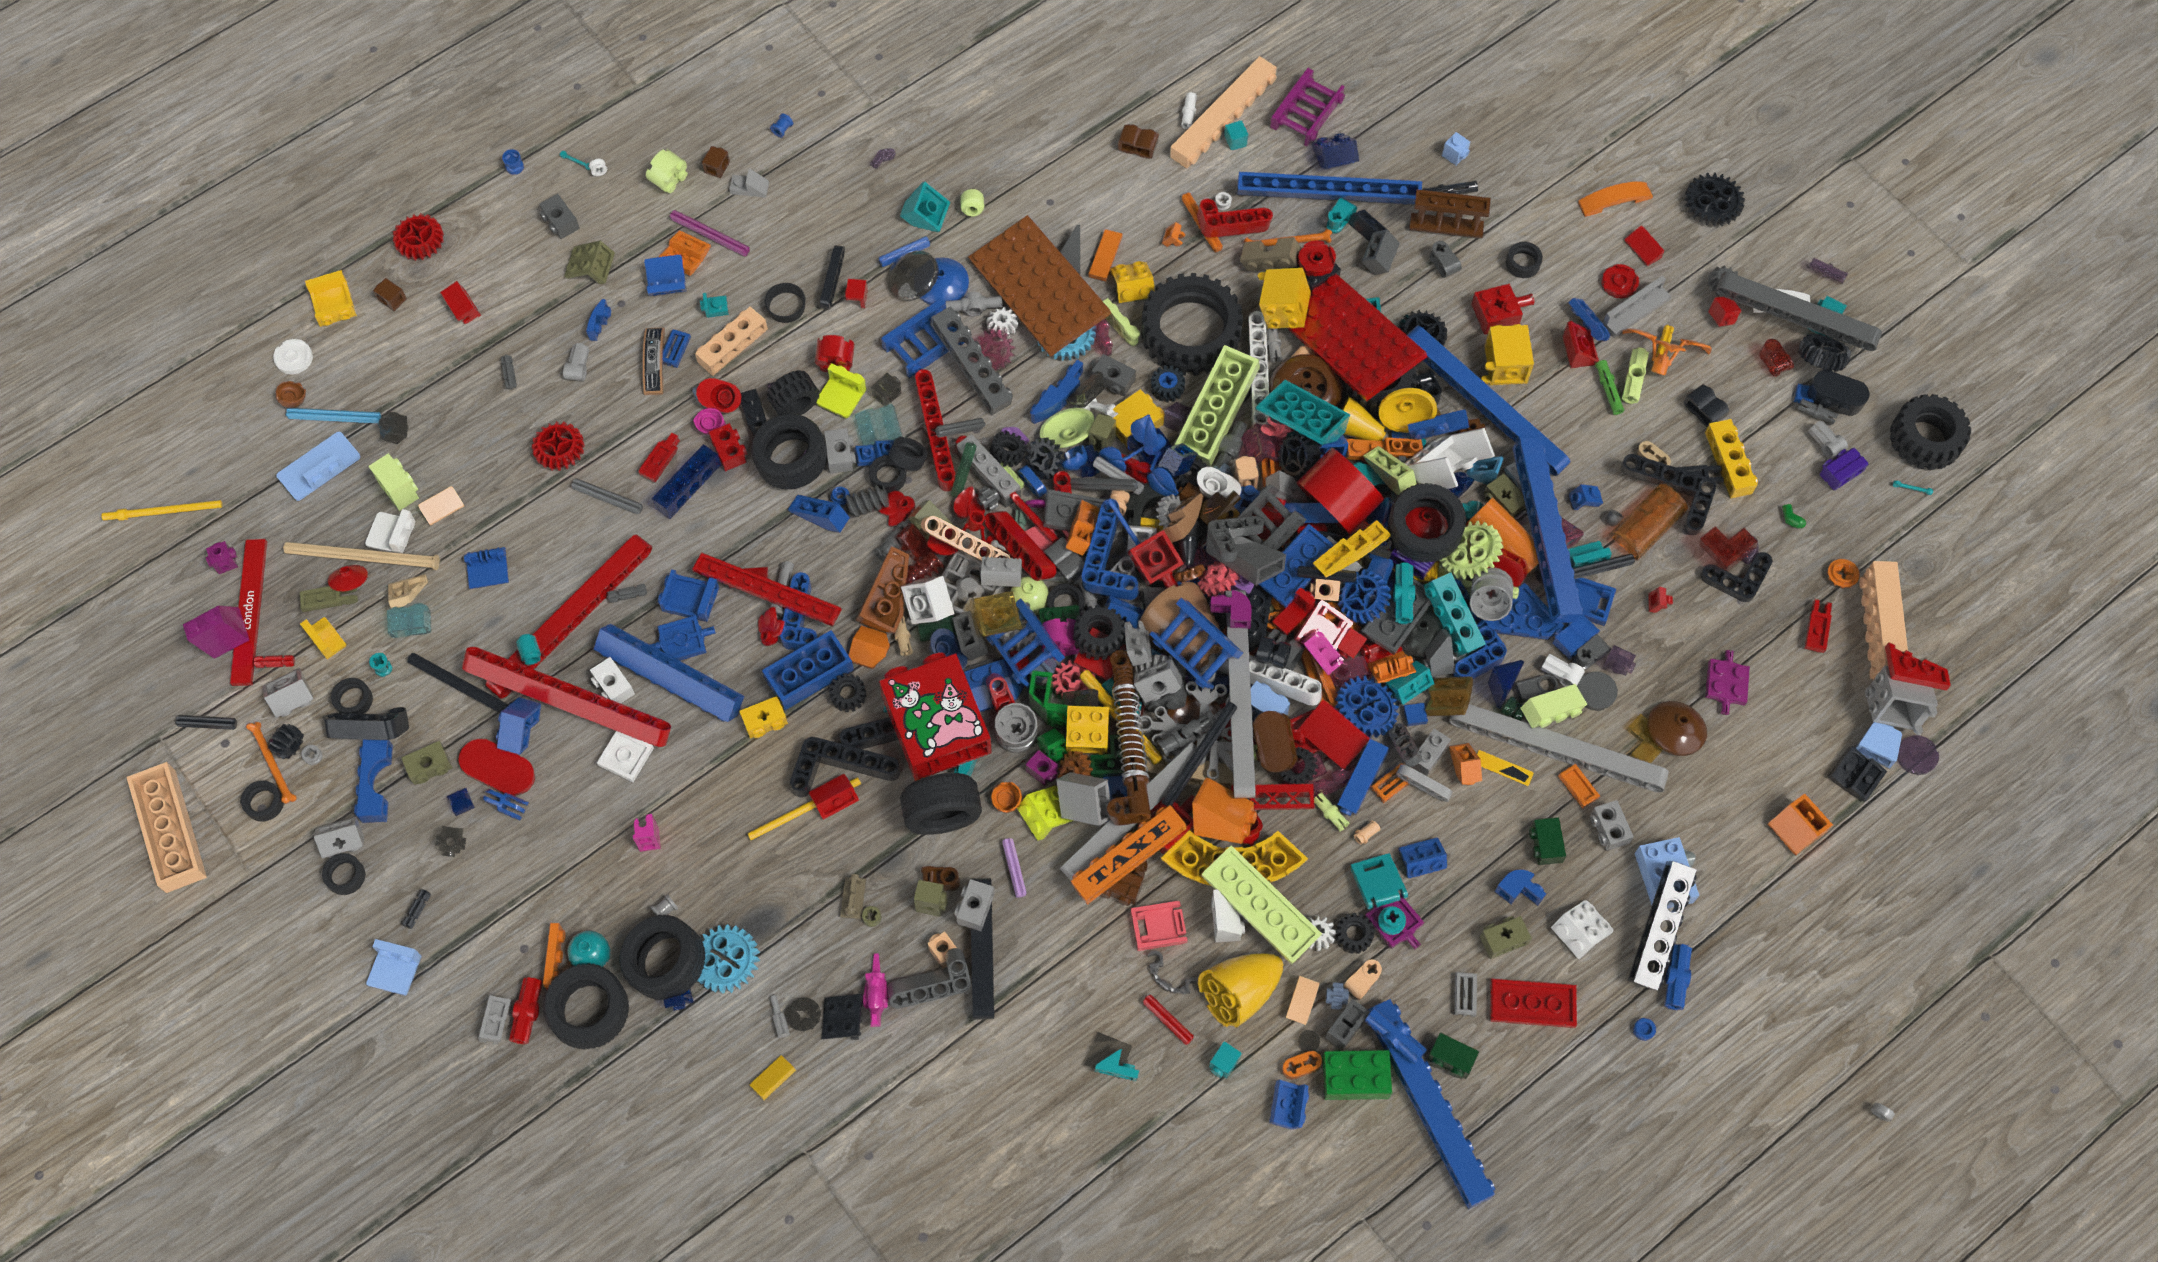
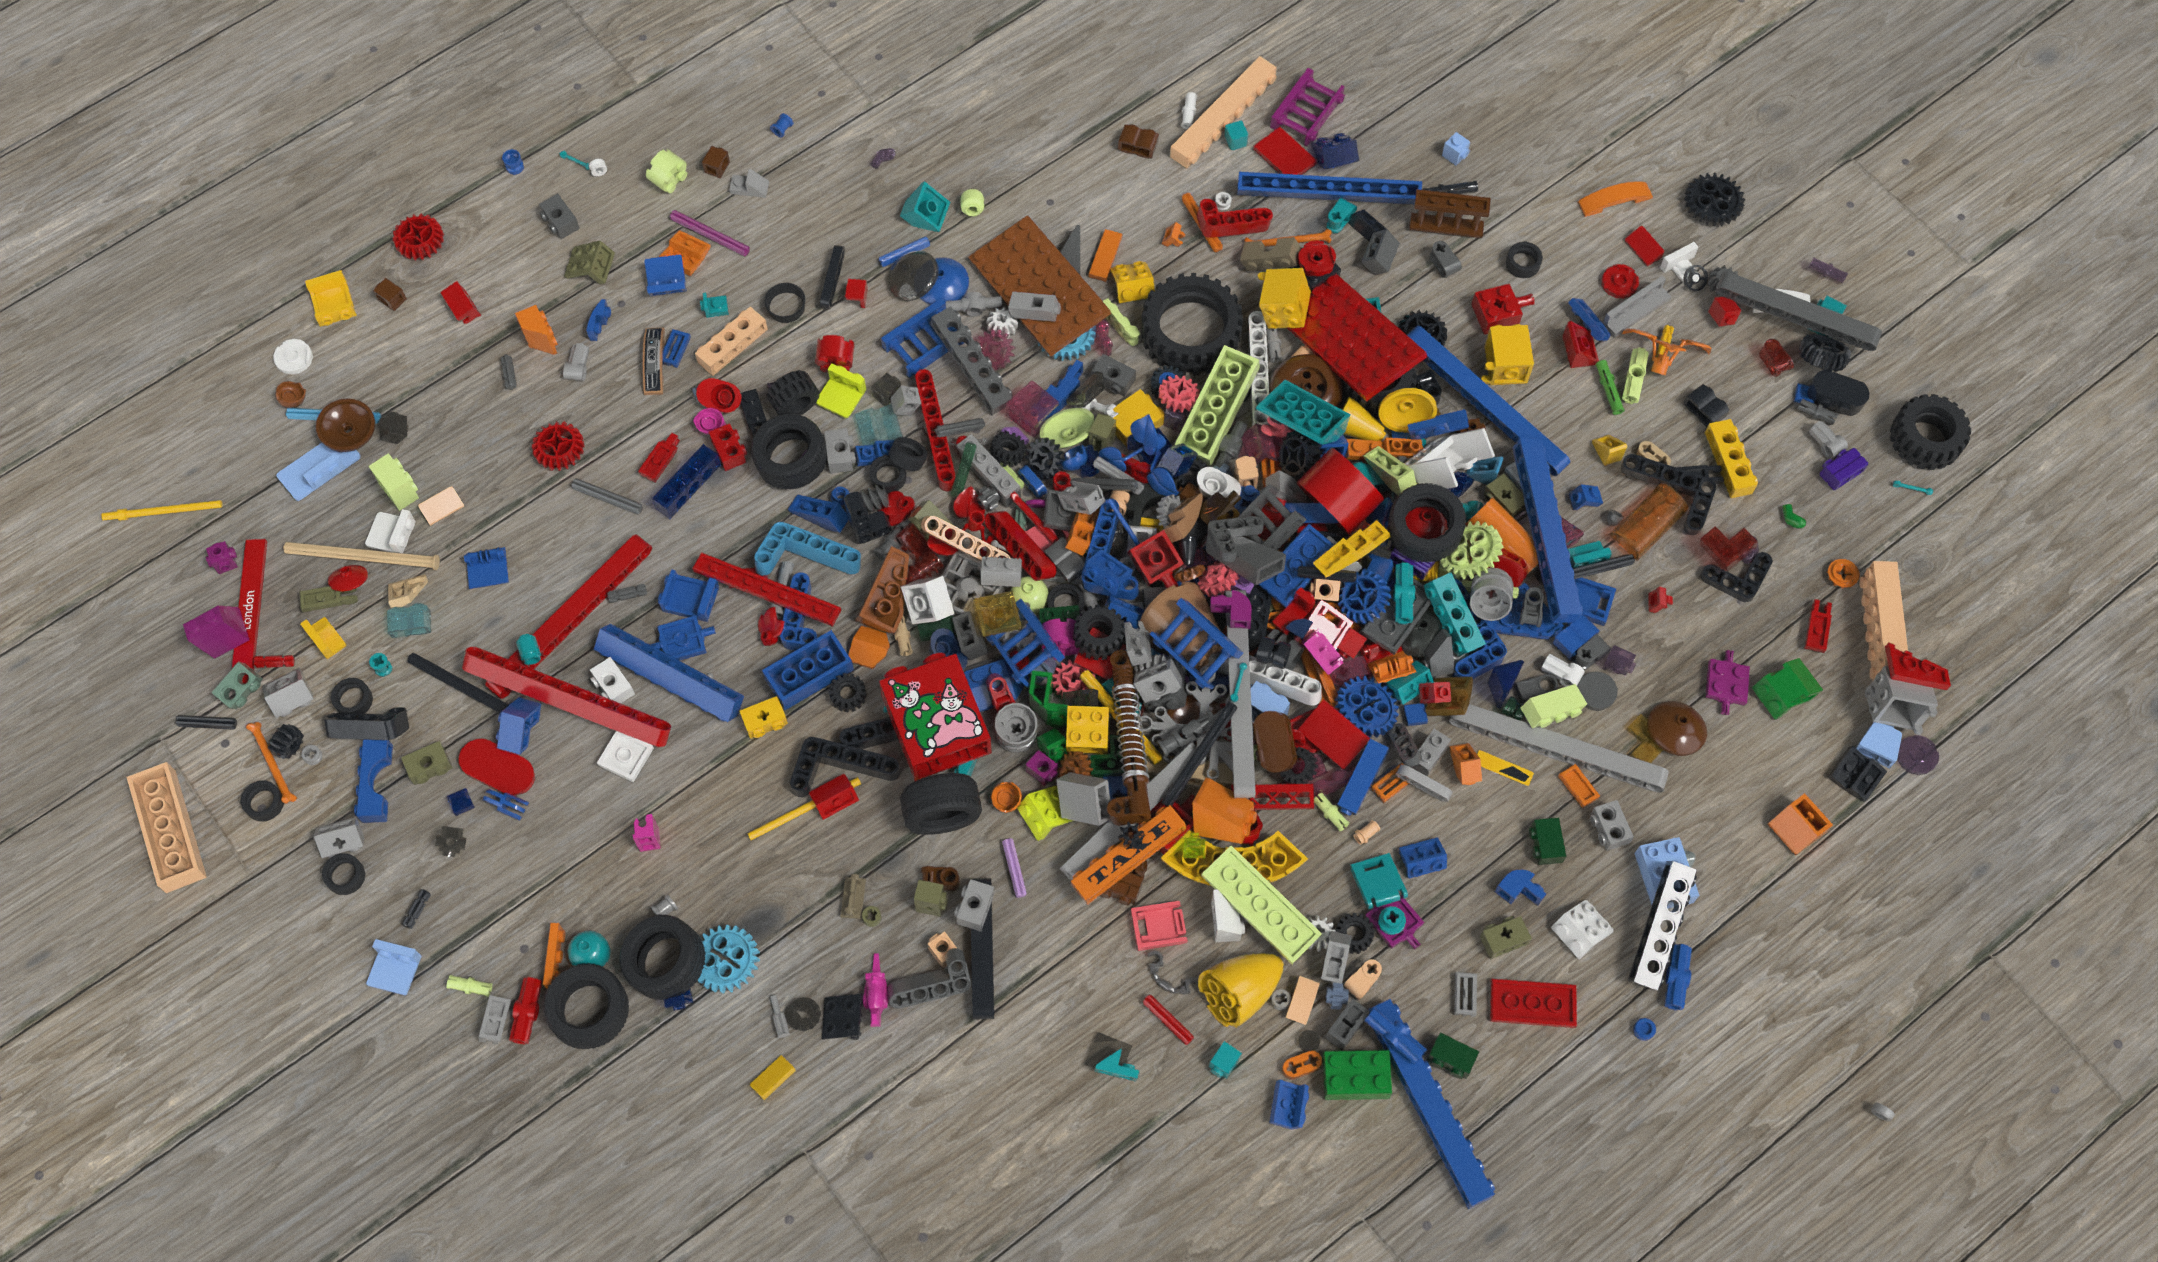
none -> sand green brick [212,662,263,710]
none -> reddish brown dish [316,399,375,452]
none -> yellowish green pin [447,975,493,997]
none -> orange slope [515,305,558,355]
none -> dark azure beam [754,522,861,576]
none -> black beam [844,492,892,544]
none -> light grey brick [890,386,921,416]
none -> clear pink bracket [1006,380,1059,438]
none -> light grey brick [1008,292,1061,322]
none -> light grey hinge [1057,481,1106,515]
none -> blue bracket [1084,549,1133,595]
none -> black gear [1118,822,1144,849]
none -> coral gear [1158,375,1200,413]
none -> clear neon green tile [1183,832,1205,858]
none -> teal hinge [1230,662,1247,703]
none -> red tile [1253,127,1317,175]
none -> light grey bush [1271,989,1291,1011]
none -> dark blue tile [1285,619,1313,640]
none -> light grey brick [1321,931,1352,984]
none -> red bracket [1419,682,1451,704]
none -> dark grey piece [1519,587,1544,628]
none -> yellow slope [1592,435,1627,466]
none -> white piece [1660,242,1708,291]
none -> green piece [1751,658,1823,720]

